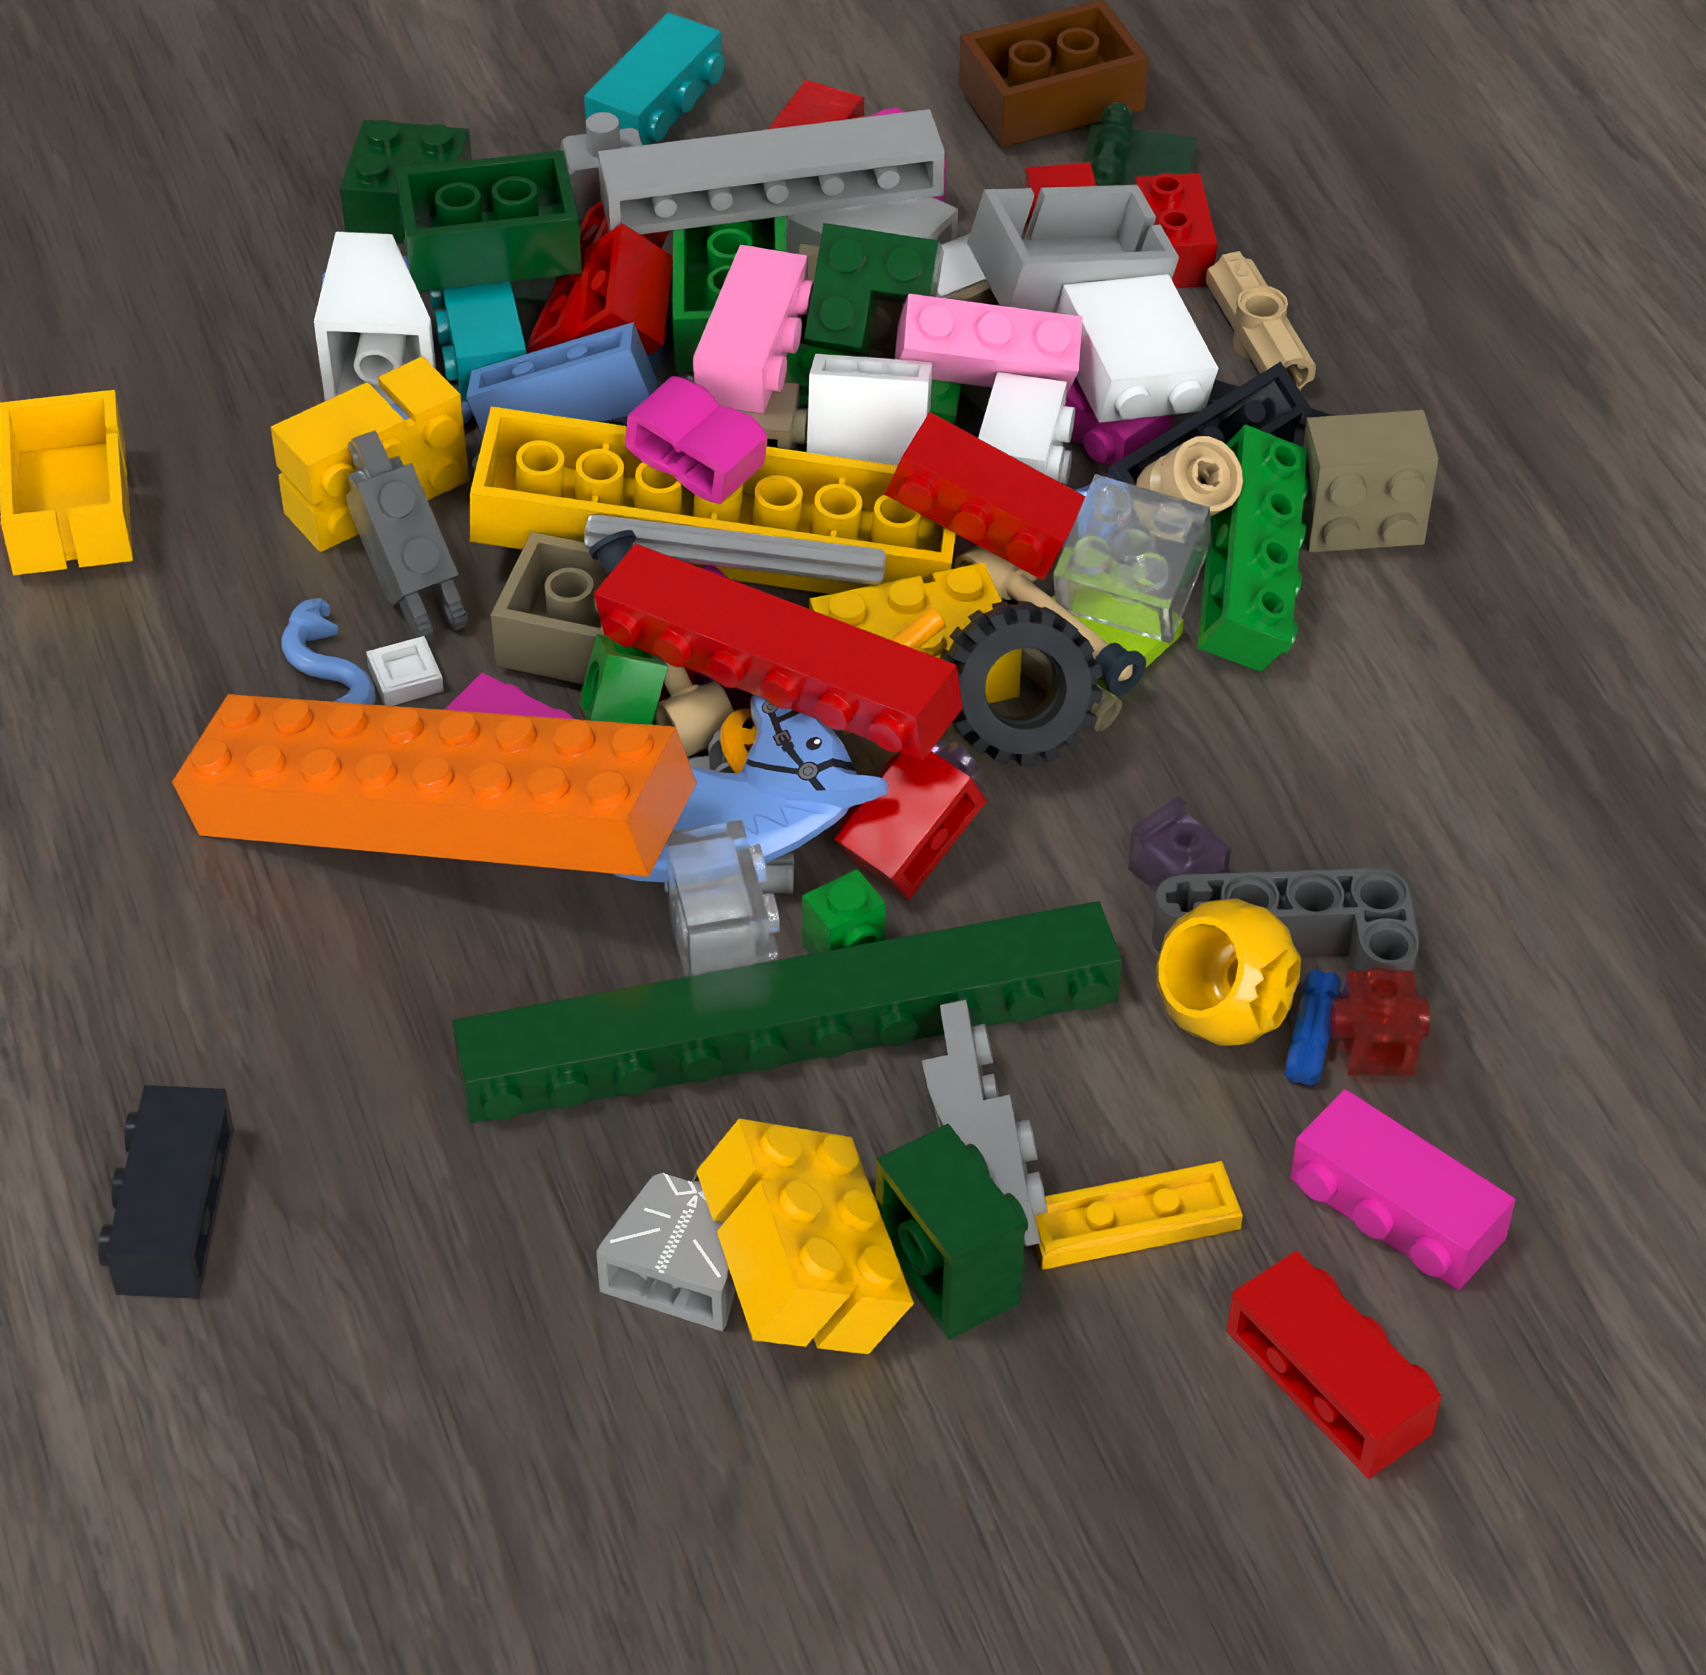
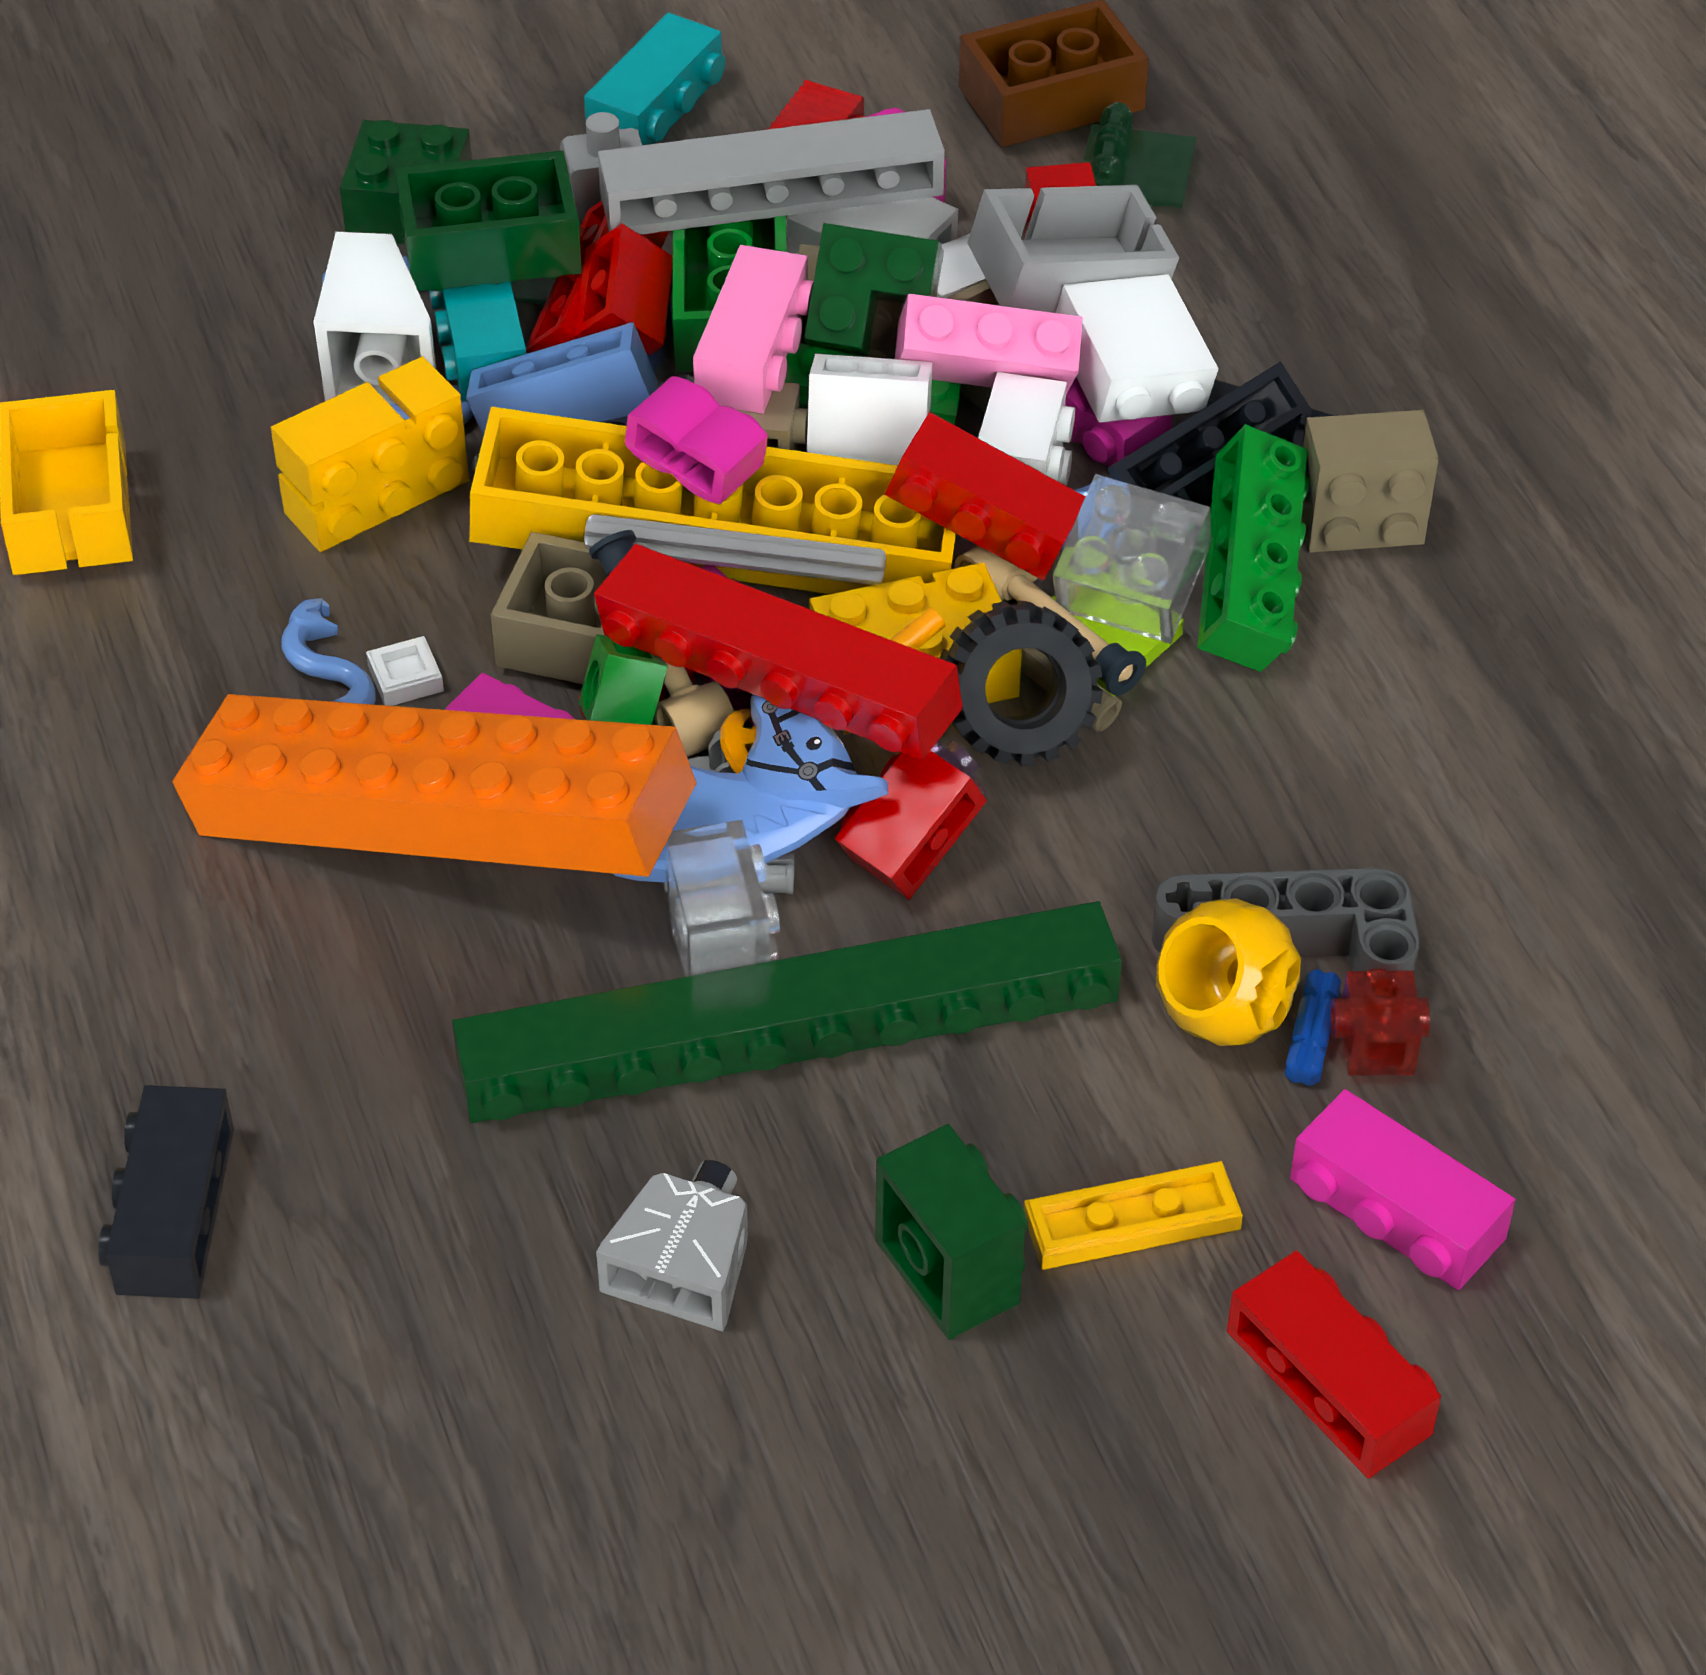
dark grey hinge [346,430,468,642] -> none
yellow piece [696,1118,914,1354] -> none
green brick [802,869,886,954] -> none
light grey slope [922,1000,1048,1246] -> none
clear purple brick [1128,796,1231,892] -> none
red brick [1135,173,1217,288] -> none
tan wheel [1135,436,1243,534] -> none
tan piece [1206,251,1316,391] -> none

